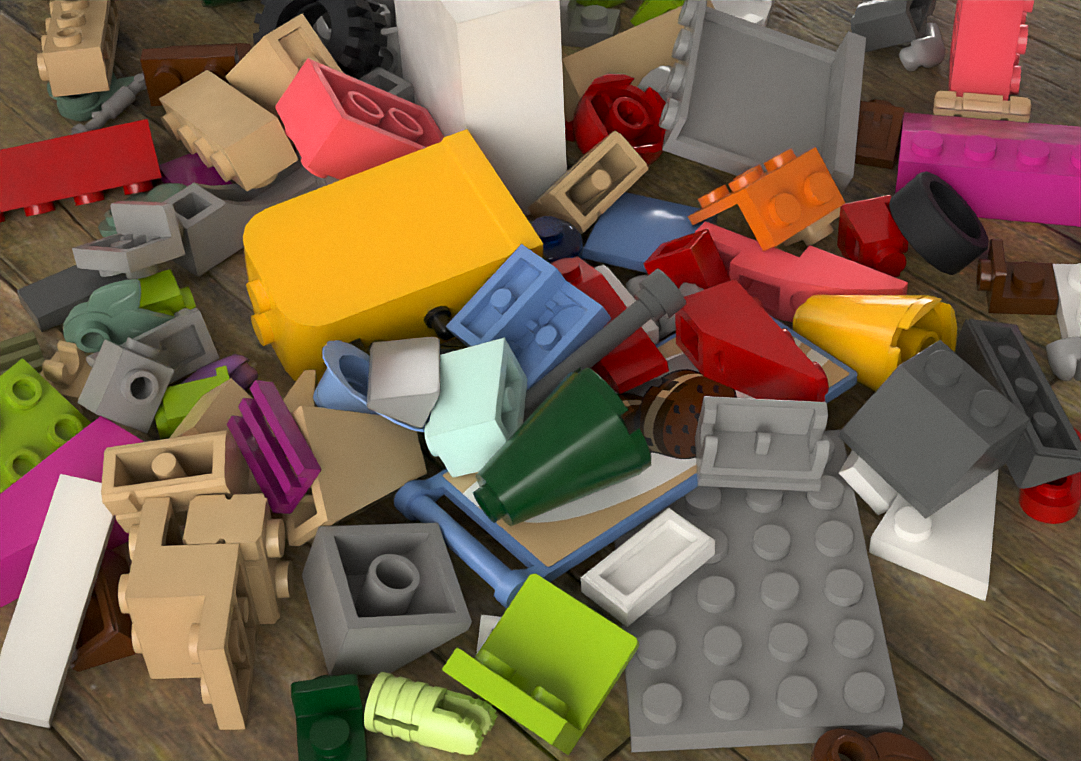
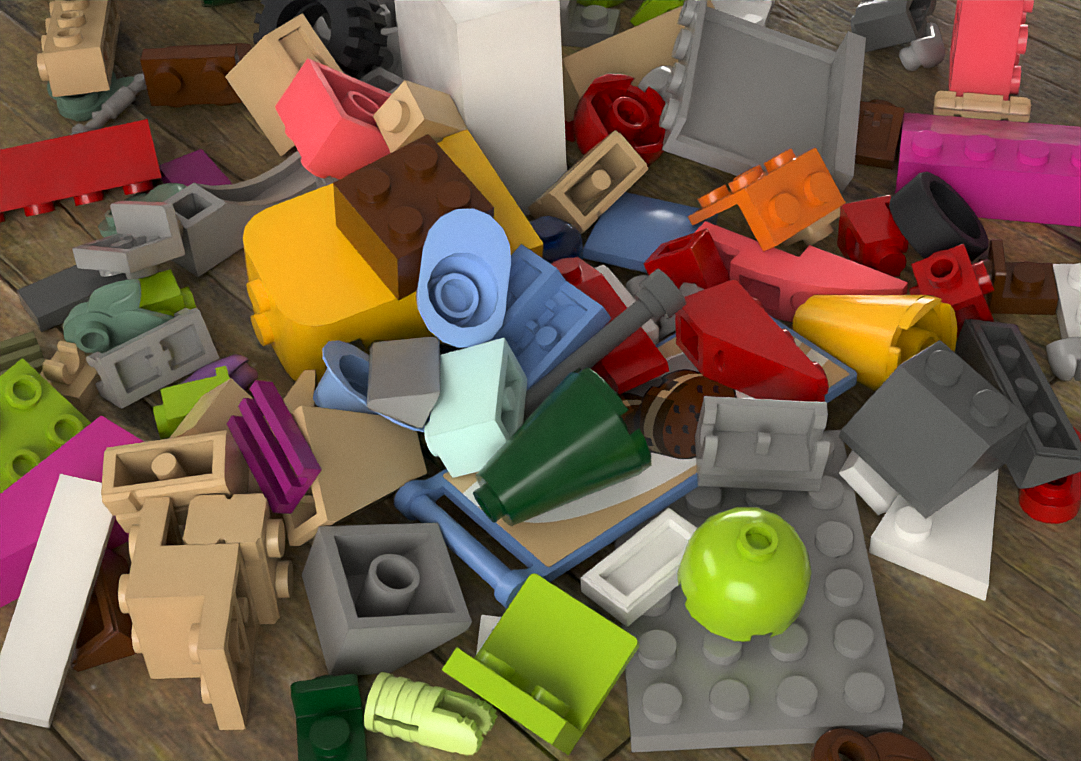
light grey brick [77,337,175,433] -> none
tan brick [159,70,299,192] -> none
none -> reddish brown brick [333,134,494,301]
none -> tan brick [373,80,469,153]
none -> light blue piece [416,208,511,348]
none -> lime cylinder [677,507,812,642]
none -> red brick [909,243,995,338]

